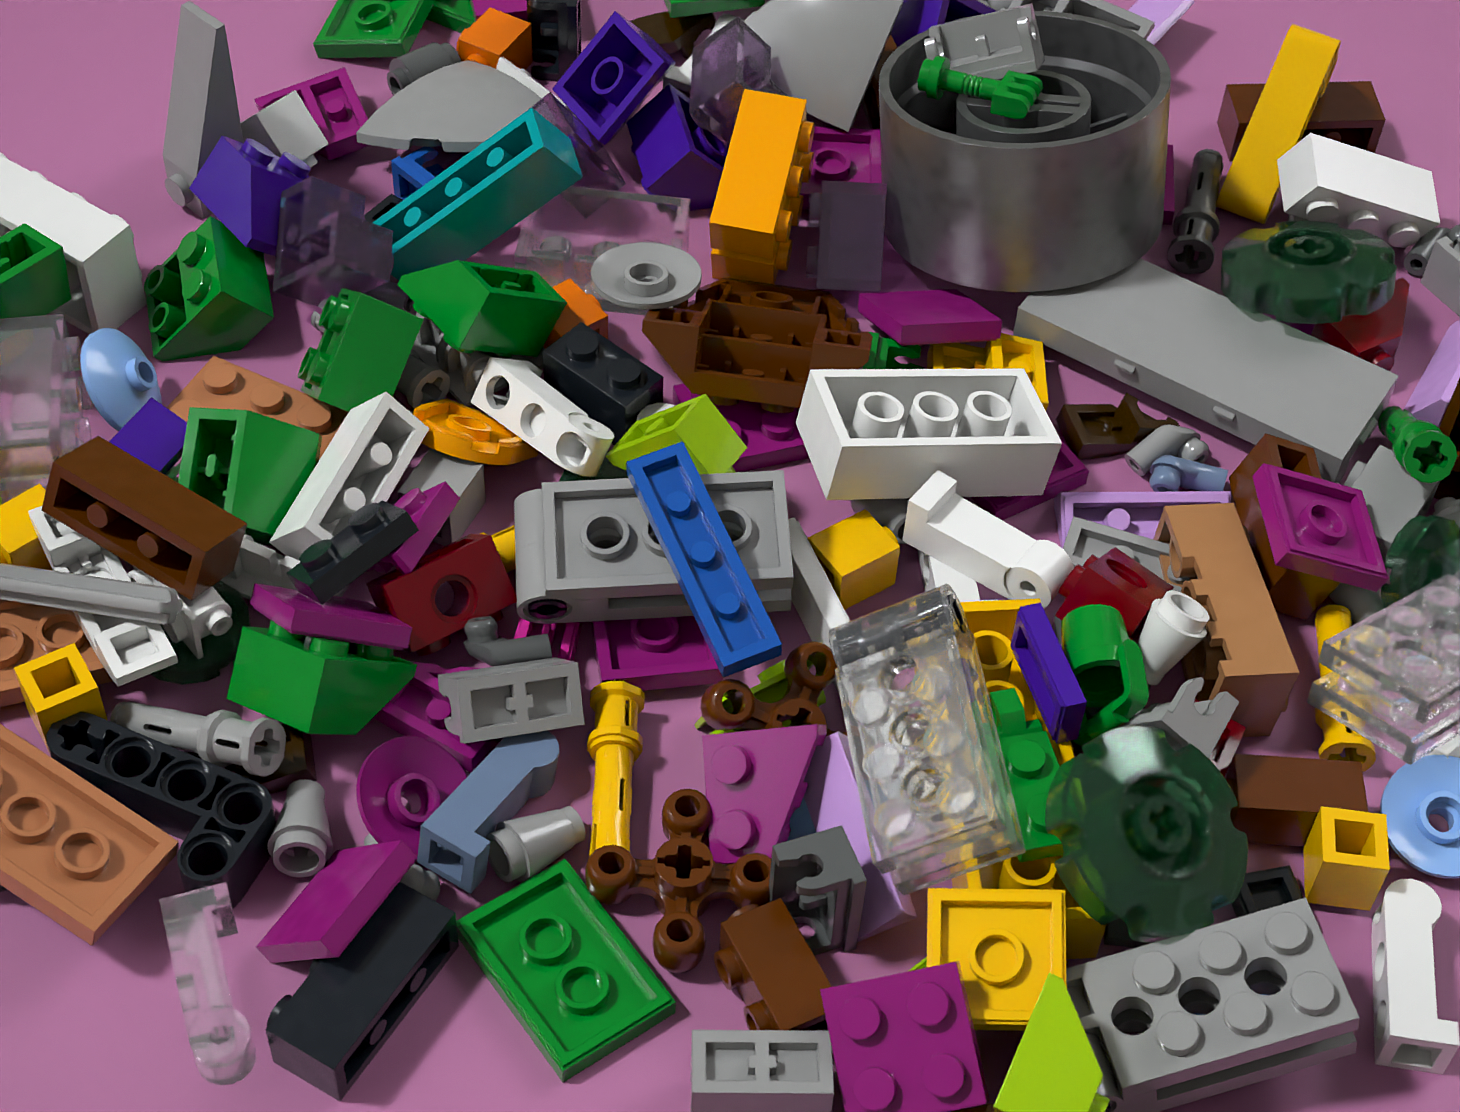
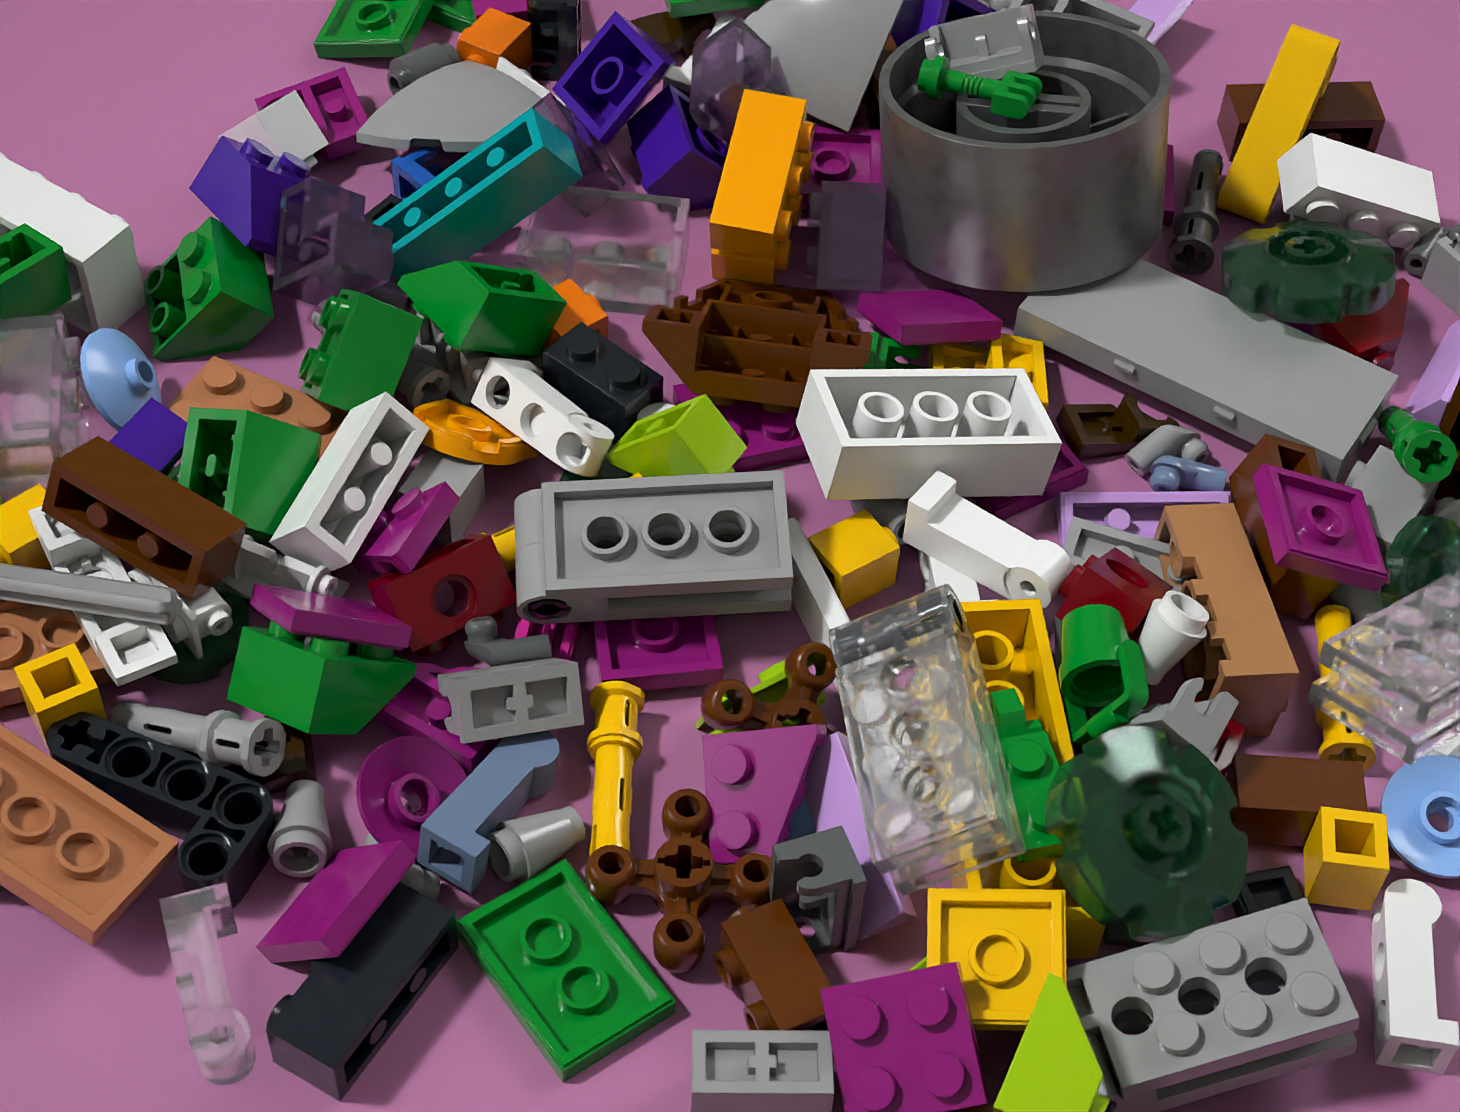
light grey wedge [163,0,244,219] -> none
black plate [286,500,419,605] -> none
light grey dish [591,242,702,310] -> none
blue plate [626,441,782,678] -> none
dark purple tile [1010,602,1087,744] -> none

